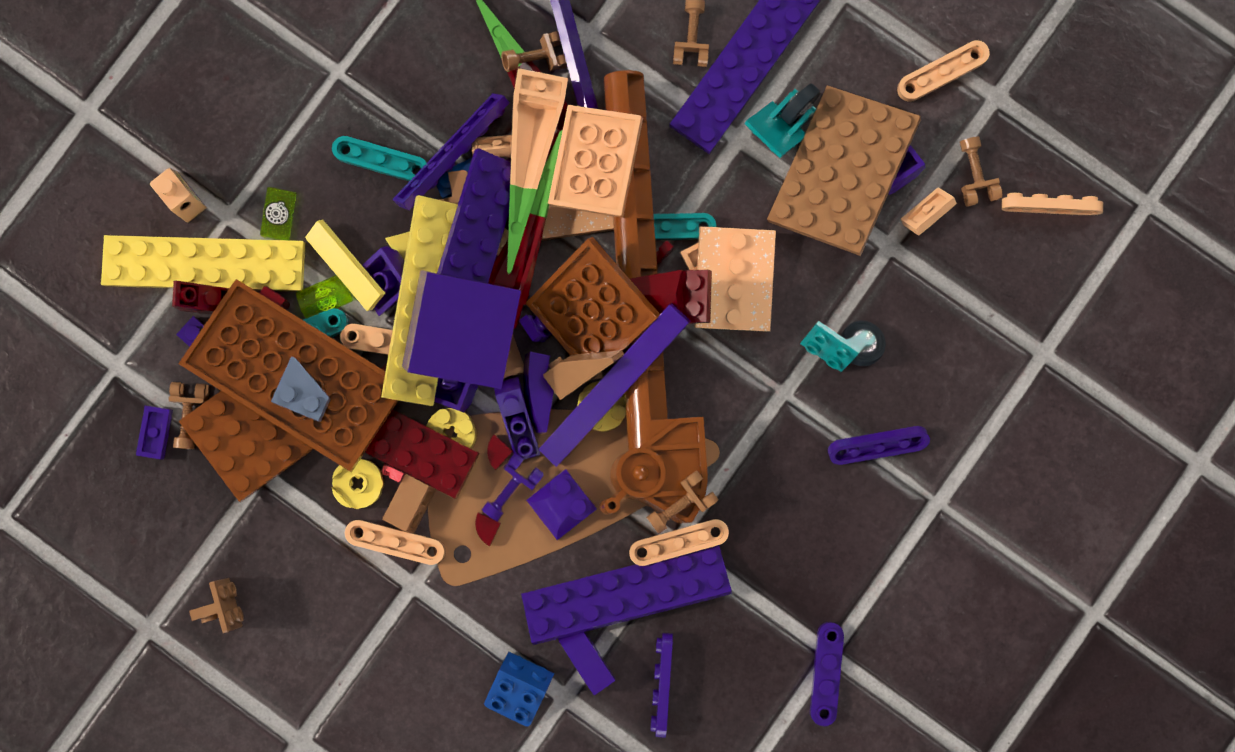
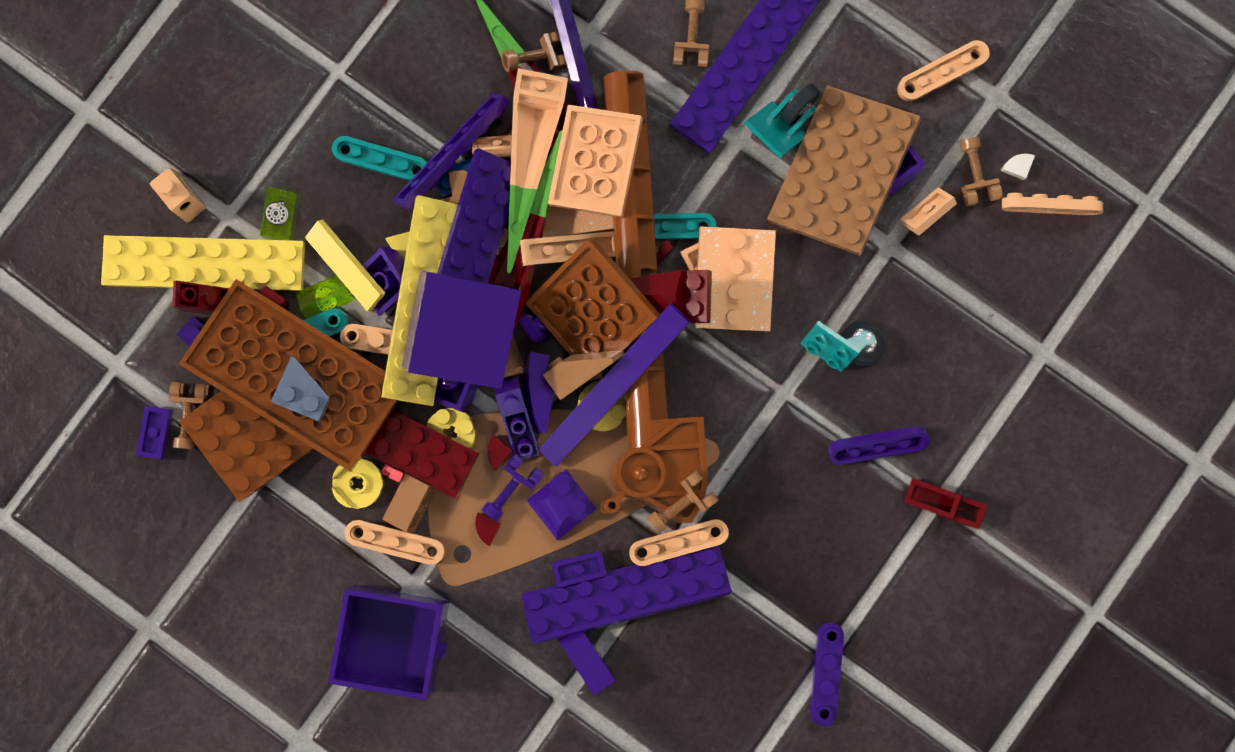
medium nougat bracket [189,578,244,633] -> none
blue bracket [484,651,555,726] -> none
dark purple plate [651,633,673,738] -> none
none -> dark purple container [328,585,450,700]
none -> light nougat plate [520,231,616,266]
none -> dark purple plate [551,550,607,588]
none -> dark red slope [904,478,988,531]
none -> white tile [1001,154,1035,180]

